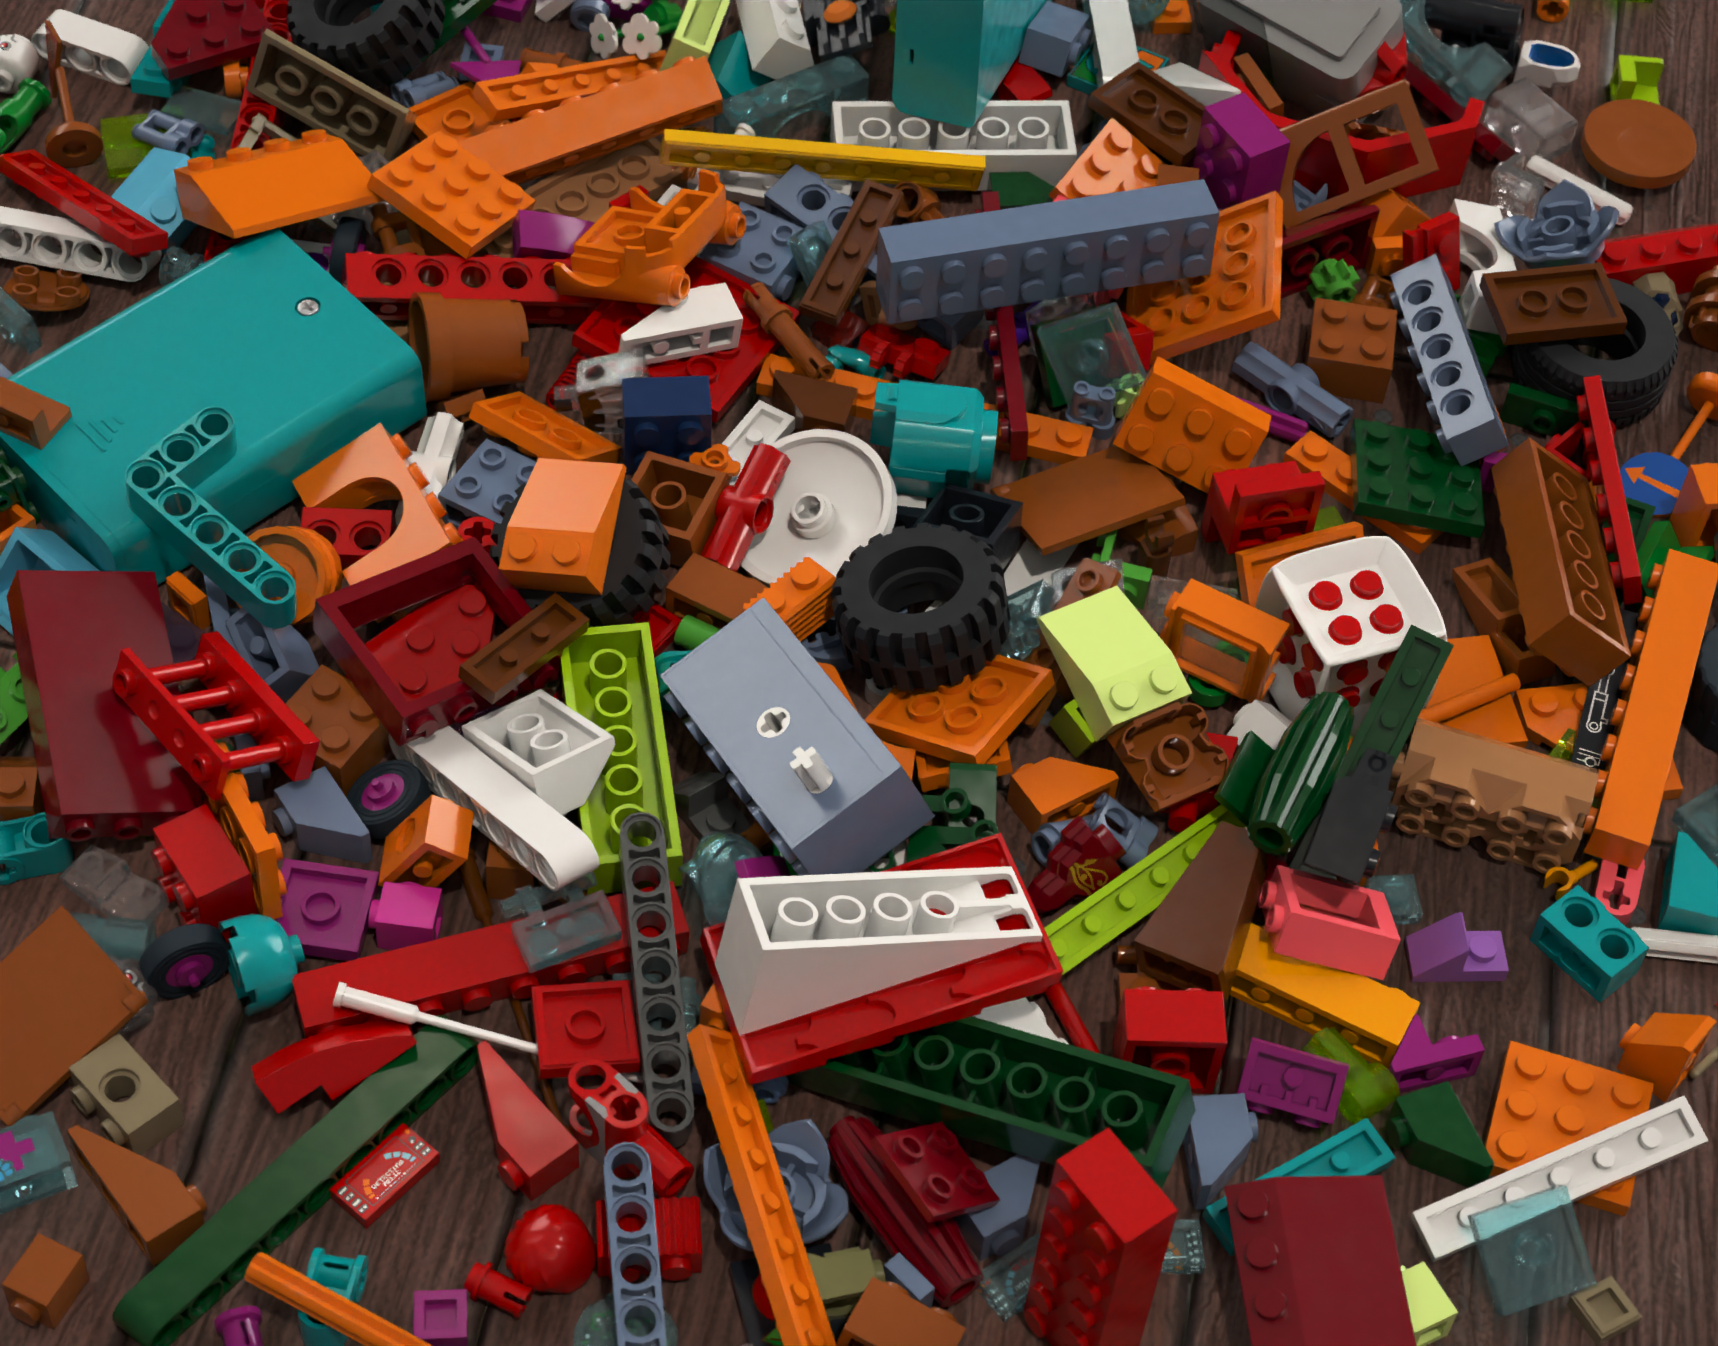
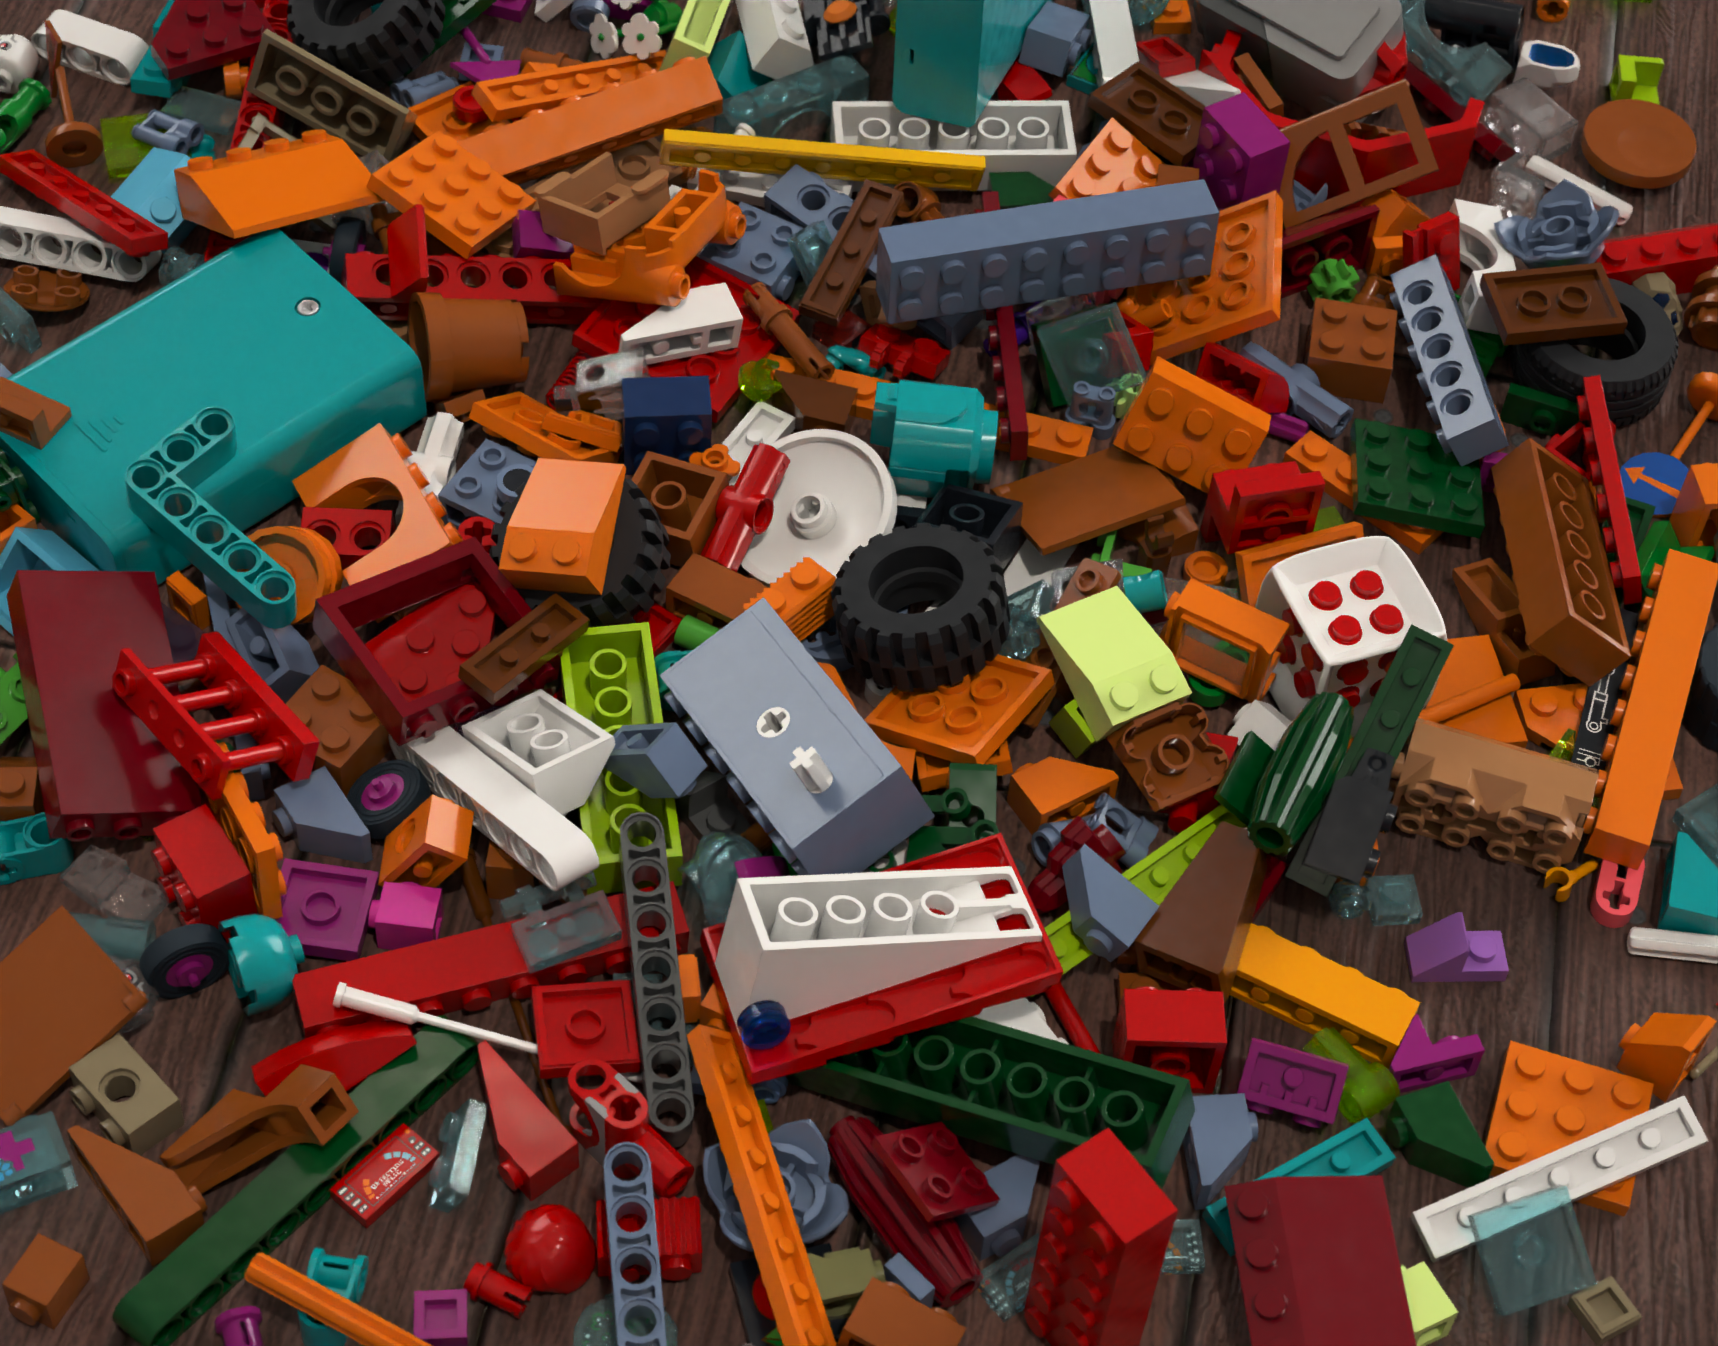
coral window [1258,865,1401,980] -> none
teal brick [1530,885,1649,1003] -> none
none -> dark orange arch [159,1064,359,1194]
none -> red slope [387,204,429,300]
none -> clear light blue plate [429,1098,488,1213]
none -> red tile [453,85,489,123]
none -> tile [496,464,533,503]
none -> medium nougat piece [534,152,671,256]
none -> orange tile [541,410,622,453]
none -> sand blue slope [604,722,708,799]
none -> orange tile [678,954,701,1023]
none -> clear blue tile [737,1000,791,1049]
none -> clear neon green plate [738,358,782,403]
none -> sand blue slope [1062,844,1159,962]
none -> orange arm [1116,295,1173,328]
none -> teal leg [1123,570,1169,627]
none -> red tile [1136,36,1196,78]
none -> orange tile [1182,551,1228,591]
none -> red brick [1195,342,1290,413]

